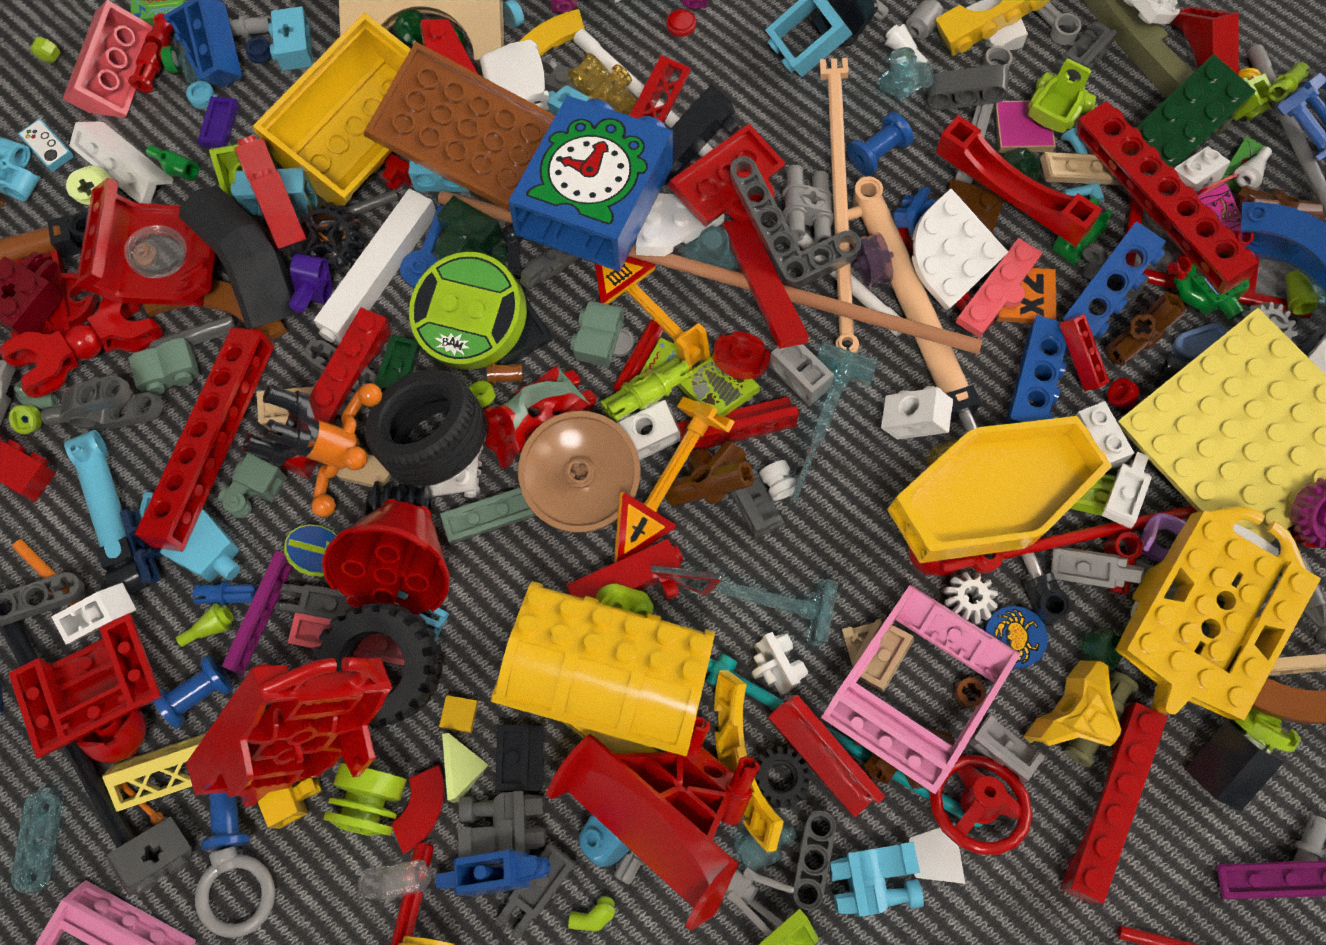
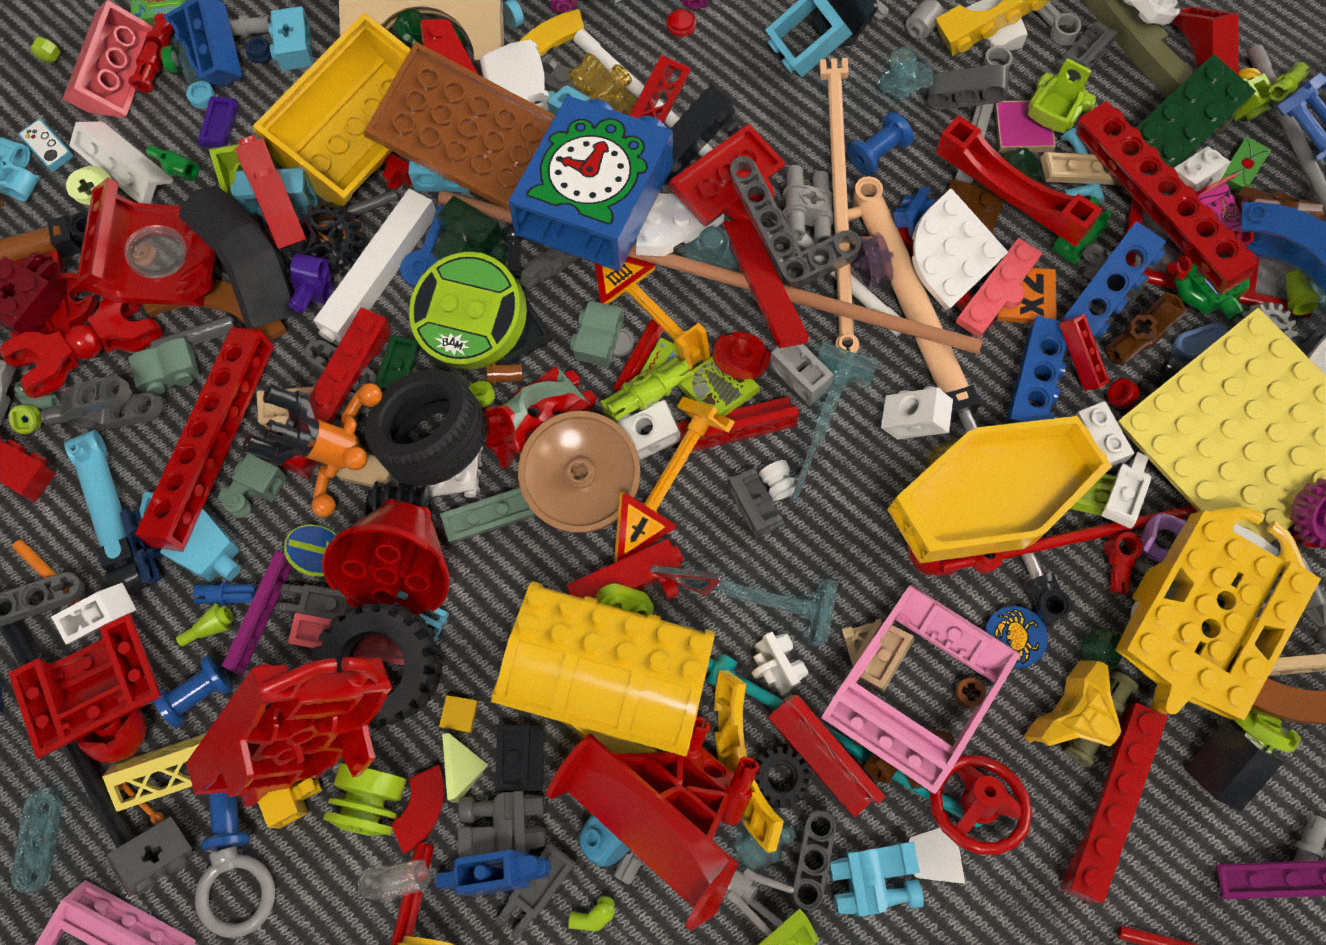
reddish brown piece [666,441,755,506] -> none
white cone [885,24,928,69] -> none
white gear [944,572,998,625] -> none
light grey hinge [968,714,1045,783] -> none
light grey hinge [1051,547,1144,588] -> none
white cone [1234,146,1272,188] -> none

